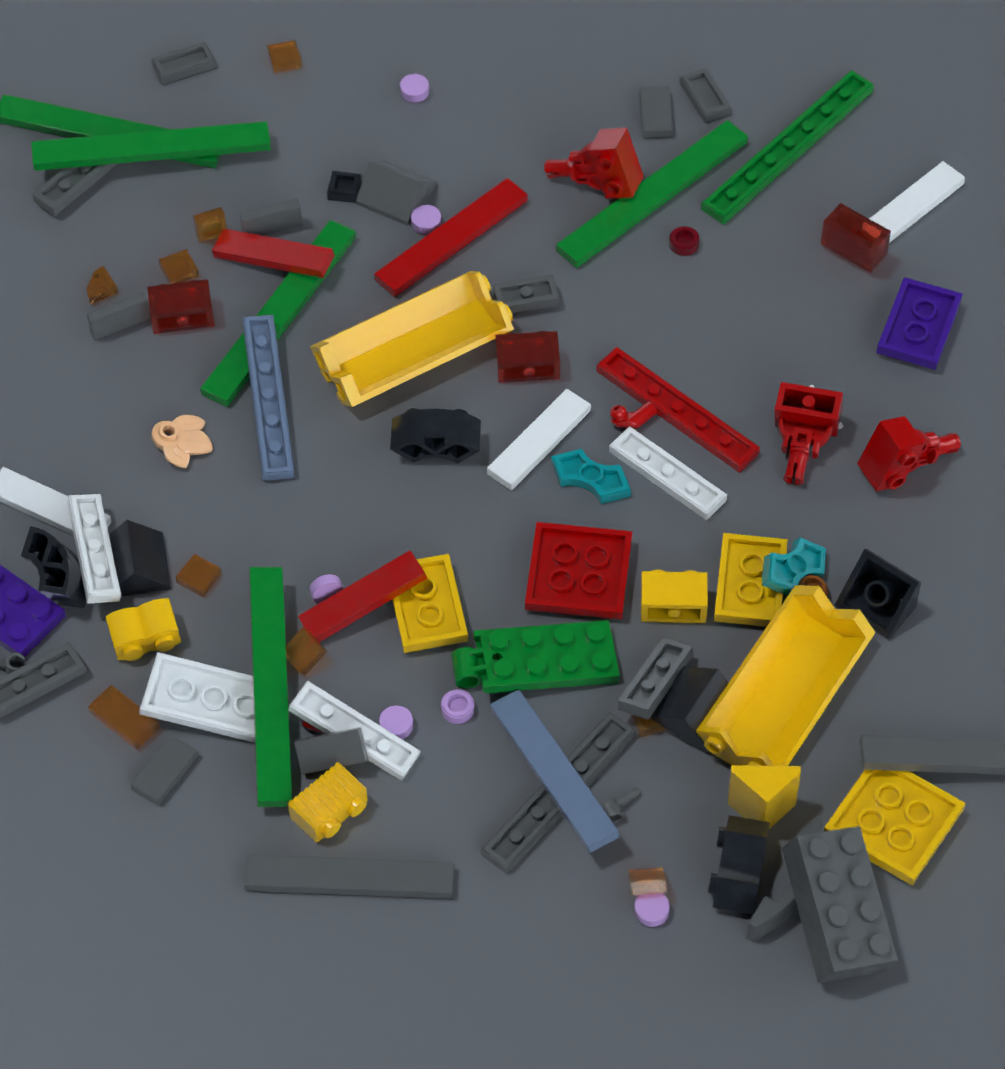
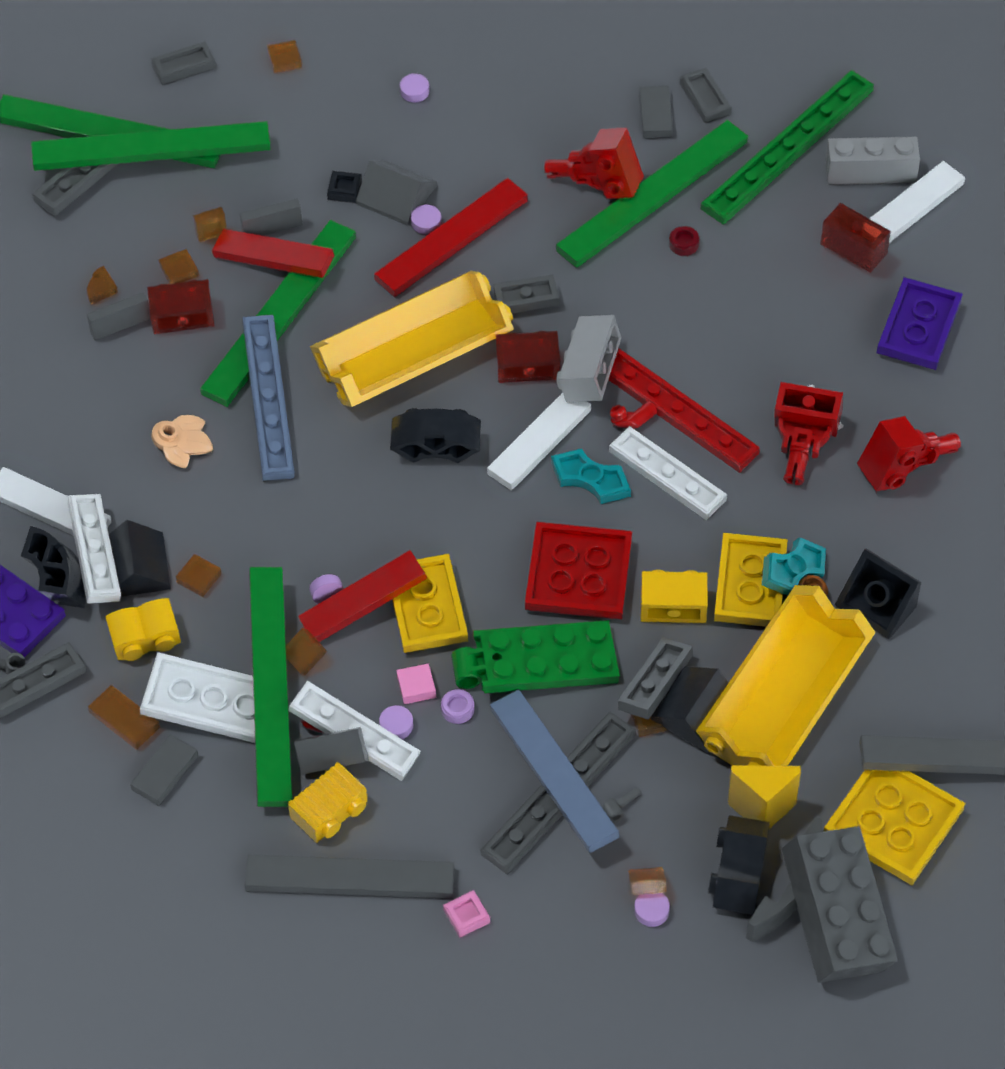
none -> bright pink tile [396,663,436,704]
none -> bright pink tile [443,890,490,938]
none -> light grey brick [557,315,621,402]
none -> light grey brick [825,137,920,185]

